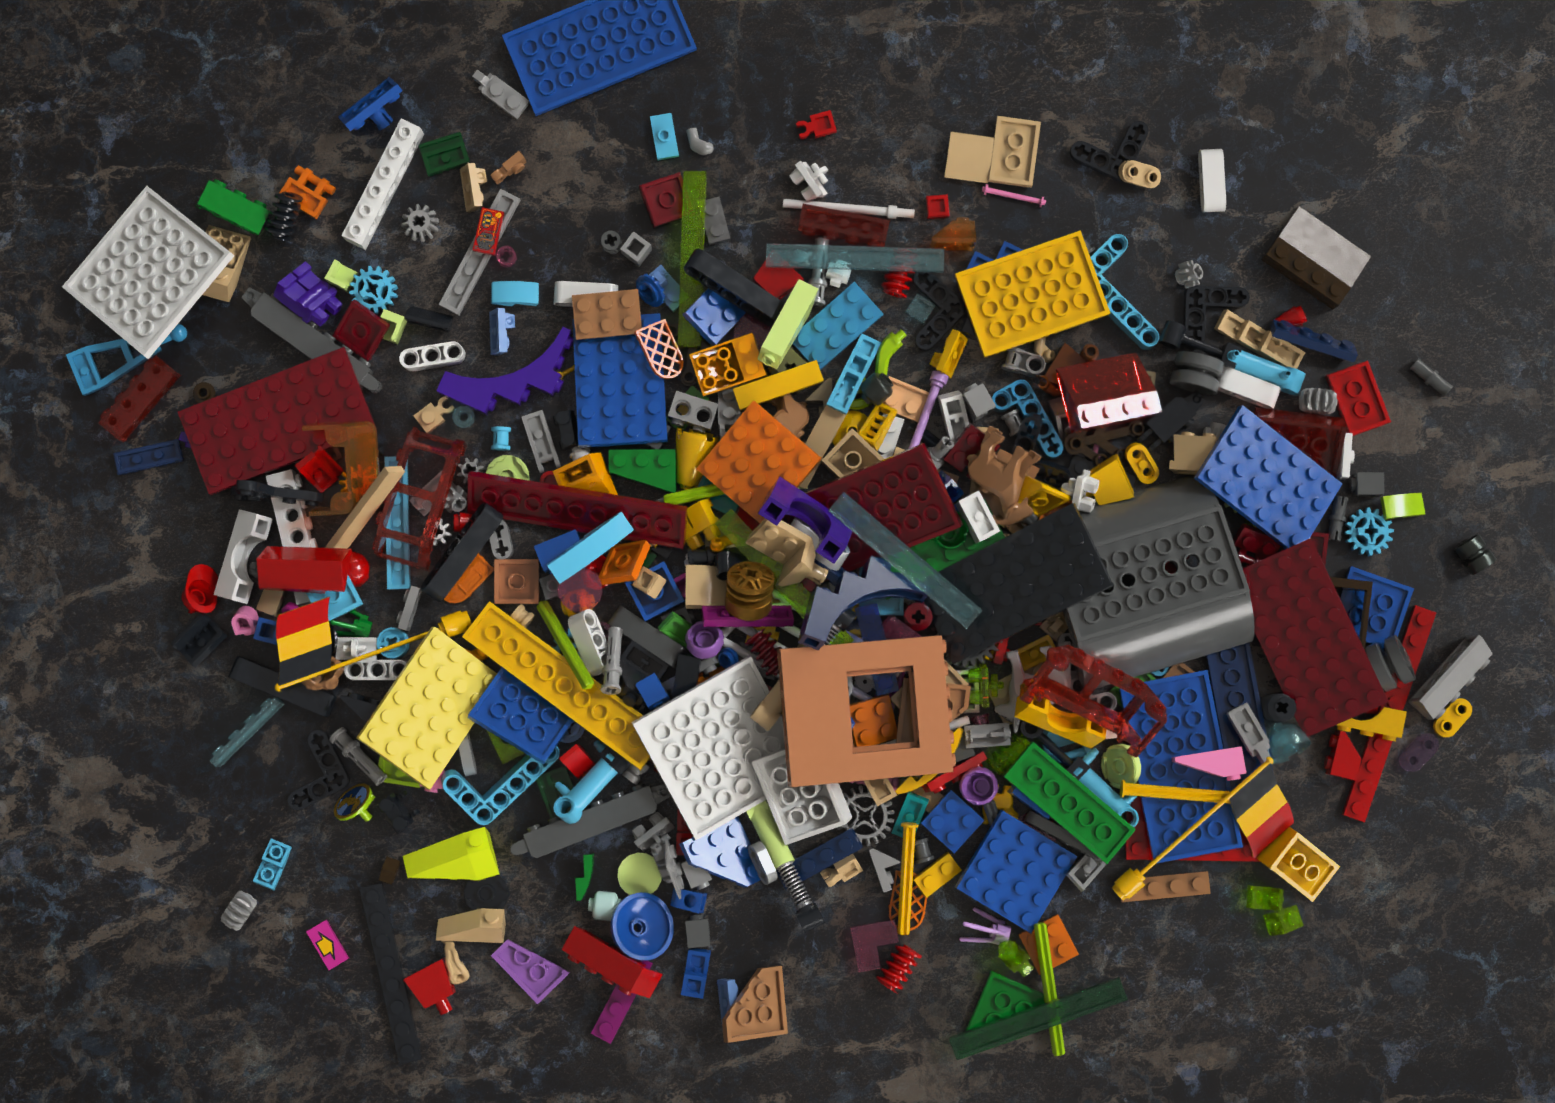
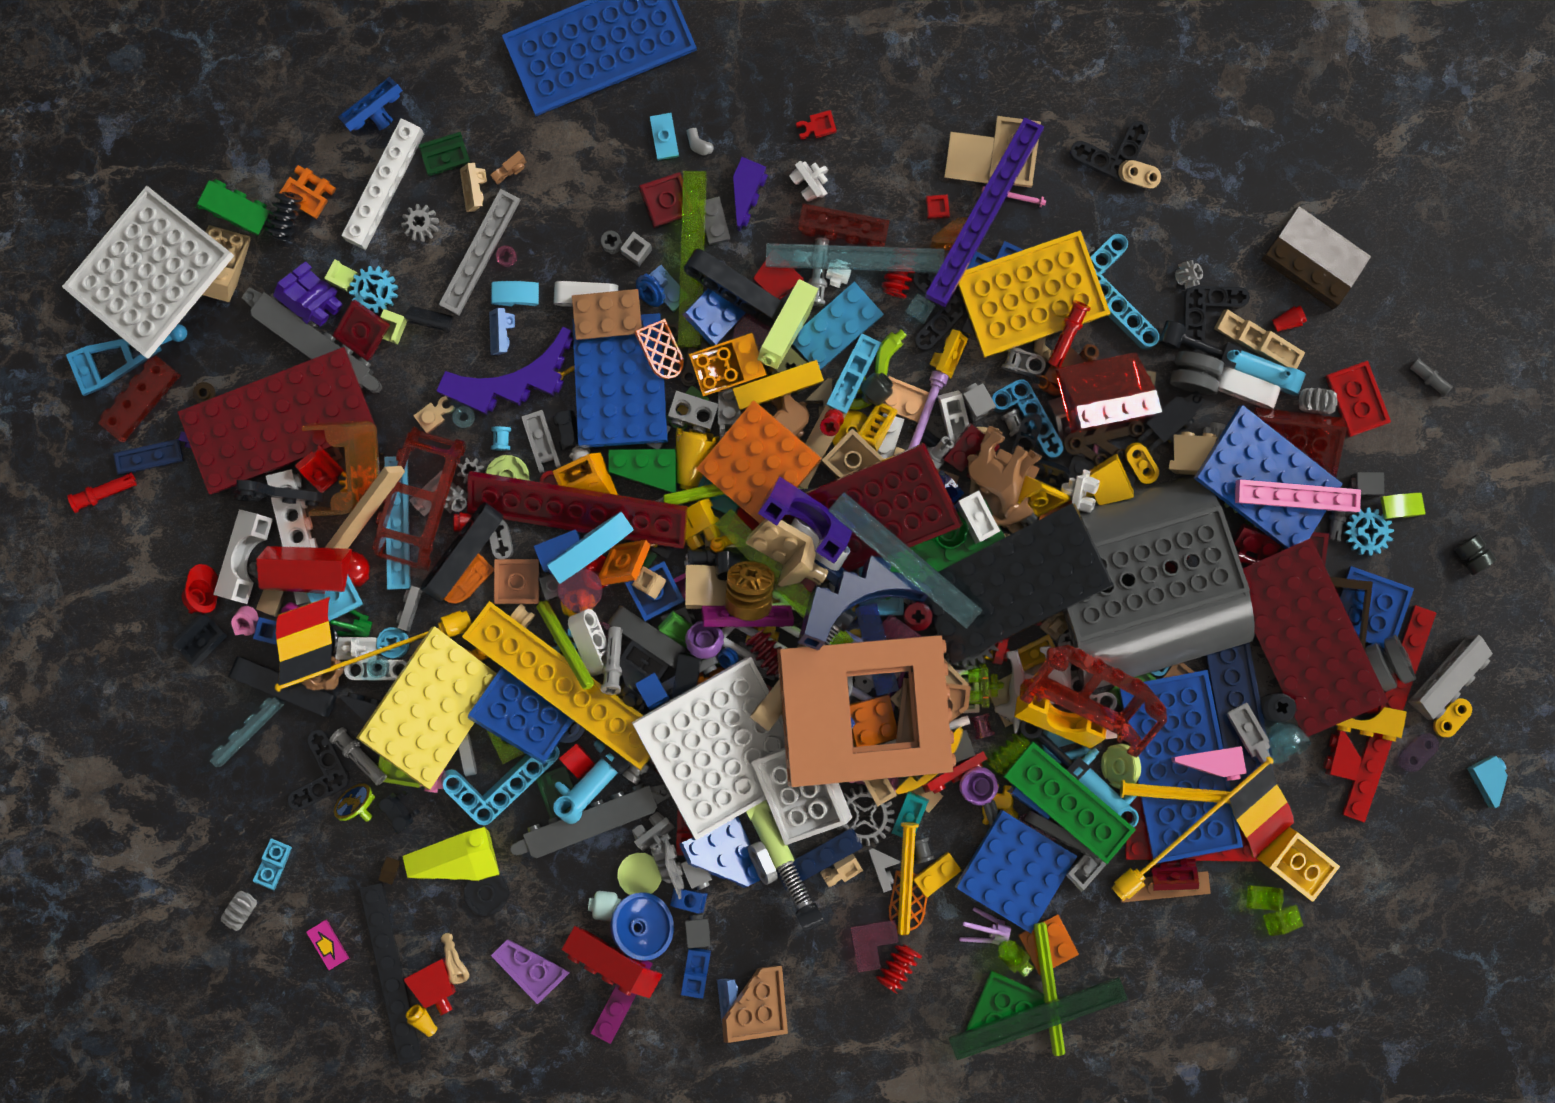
white beam [399,341,466,371] -> none
white gear [424,518,452,546] -> none
tan slope [436,908,506,943] -> none
light grey hinge [472,70,530,120] -> none
tile [473,207,505,256] -> none
green slope [575,854,594,901] -> none
white bar [783,199,915,219] -> none
blue brick [920,789,984,854] -> none
light grey hinge [964,723,1011,748] -> none
white beam [1198,149,1226,212] -> none
dark blue plate [1270,319,1358,362] -> none
white plate [1336,433,1355,480] -> none
none -> red pin [67,472,137,513]
none -> clear light blue plate [367,656,389,678]
none -> yellow cone [406,1004,437,1037]
none -> dark purple slope [733,157,768,231]
none -> red bush [820,409,844,436]
none -> dark purple plate [925,117,1044,307]
none -> red pin [1048,300,1091,368]
none -> dark red plate [1150,858,1199,891]
none -> bright pink plate [1235,480,1361,513]
none -> medium azure slope [1467,756,1508,808]

